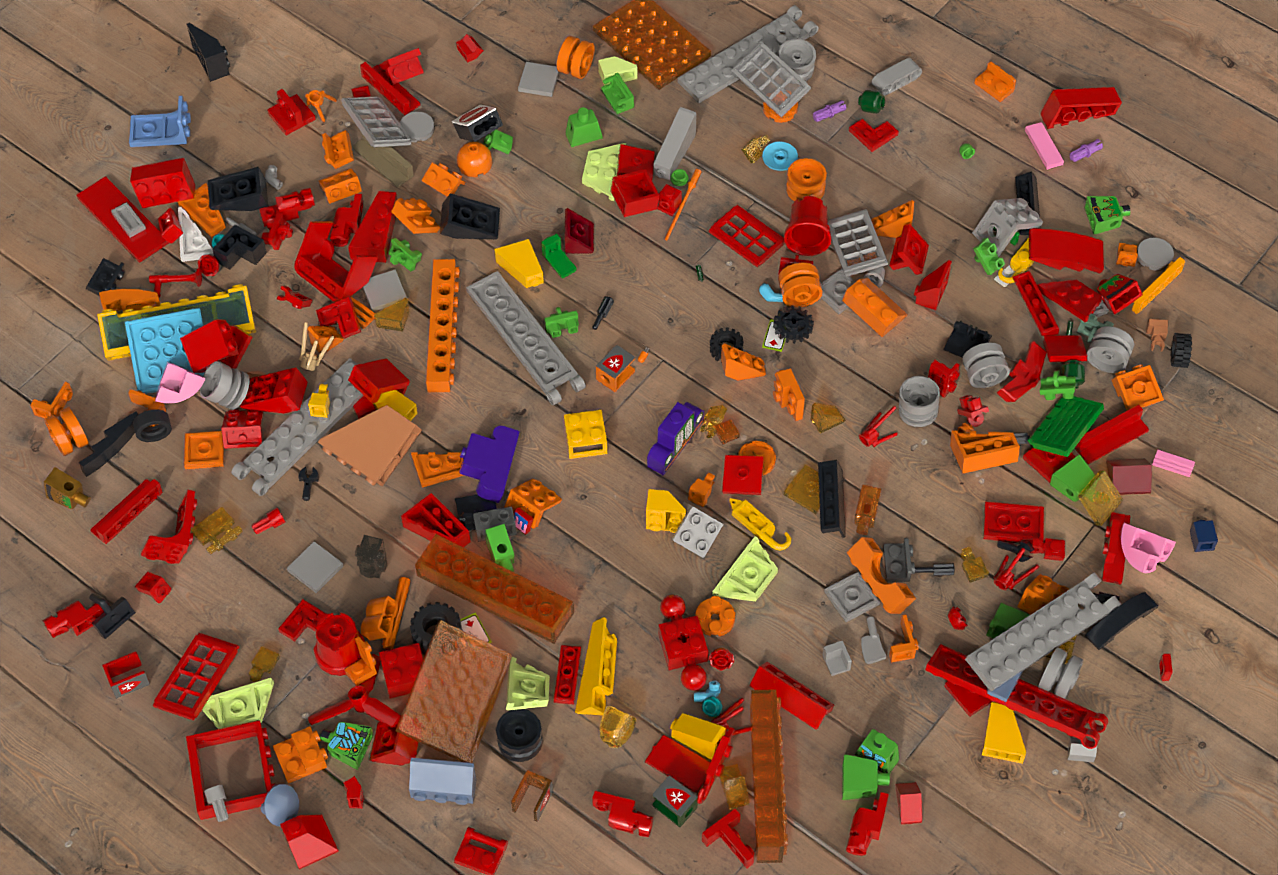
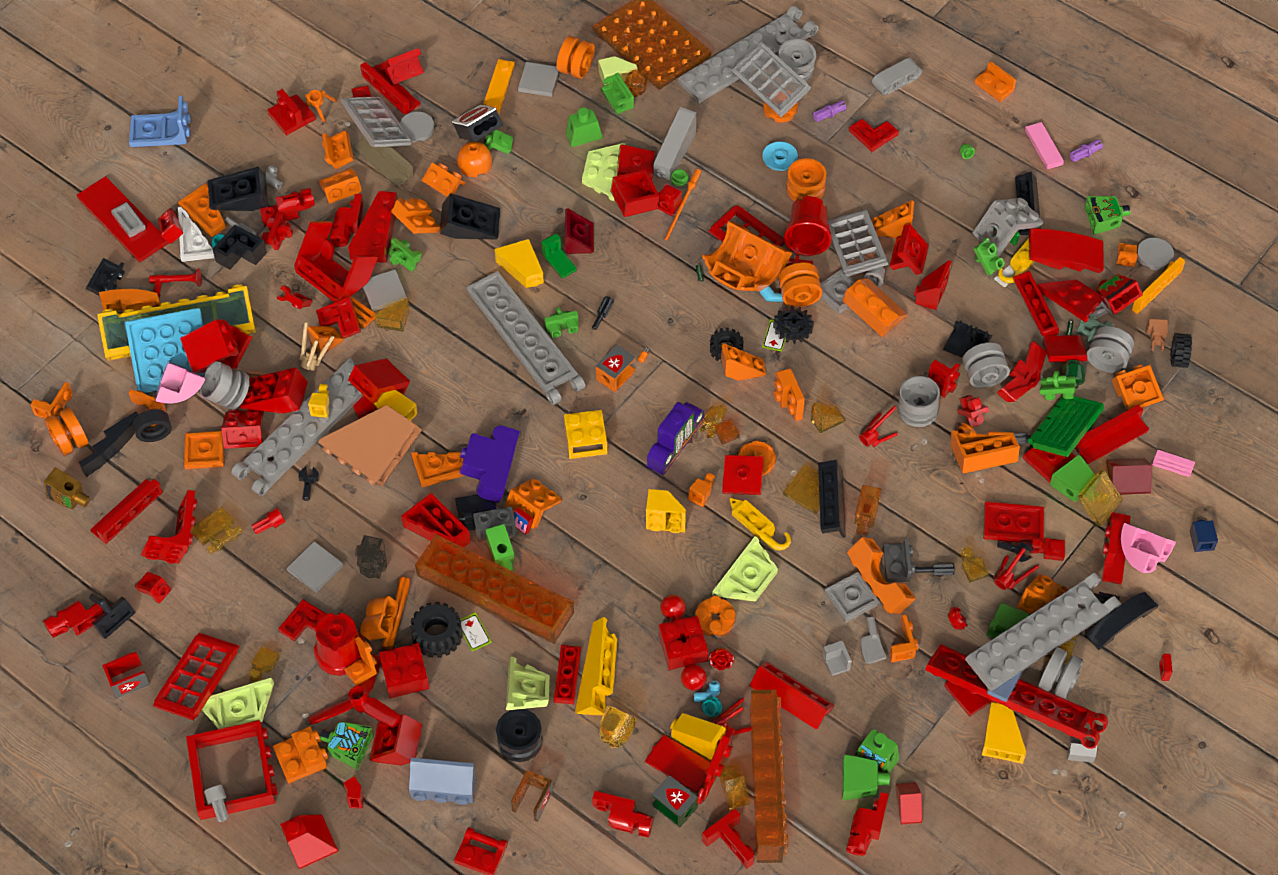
red brick [130,158,196,208] -> none
black slope [186,22,231,82] -> none
red plate [197,255,219,276] -> none
sand blue dish [261,784,299,826] -> none
clear orange plate [395,620,512,763] -> none
orange brick [426,259,460,392] -> none
red piece [456,34,484,63] -> none
light grey bracket [672,501,724,558] -> none
clear yellow plate [741,135,770,163] -> none
dark green head [858,90,885,114] -> none
red wedge [1040,87,1122,129] -> none
none -> light orange plate [483,59,515,114]
none -> clear orange head [625,70,647,97]
none -> orange piece [702,221,792,291]

